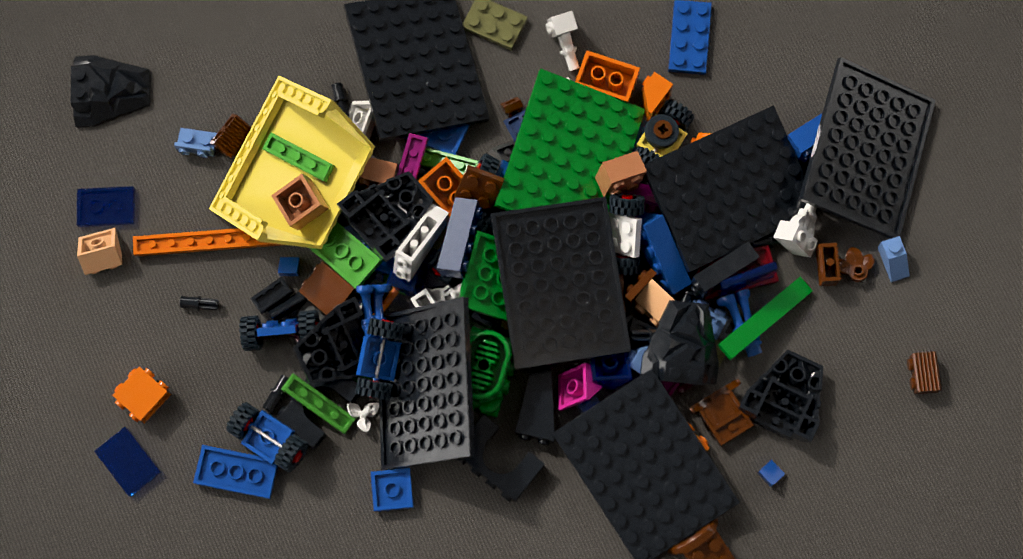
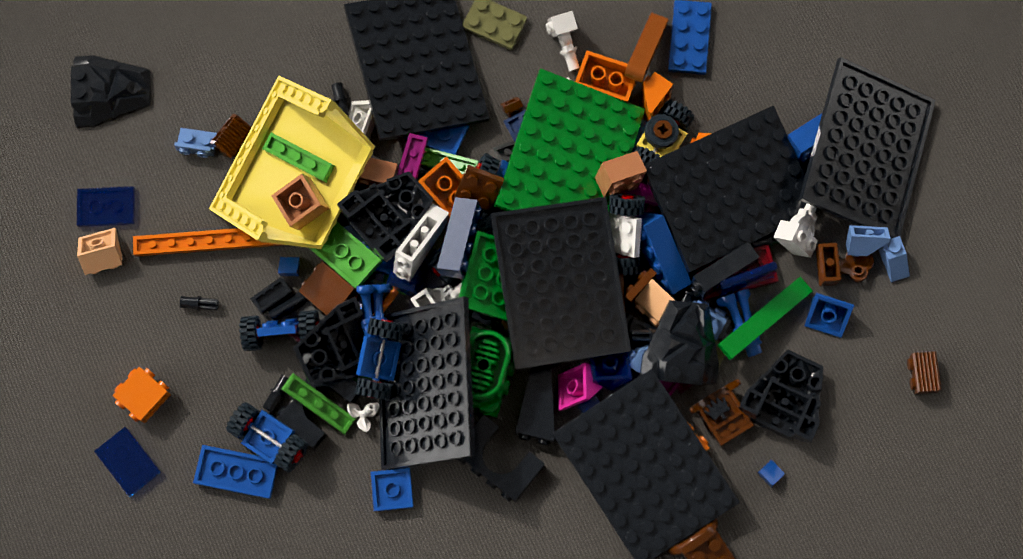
none -> dark orange beam [624,12,669,83]
none -> black piece [704,397,730,421]
none -> blue slope [804,293,854,338]
none -> medium blue slope [846,225,891,257]

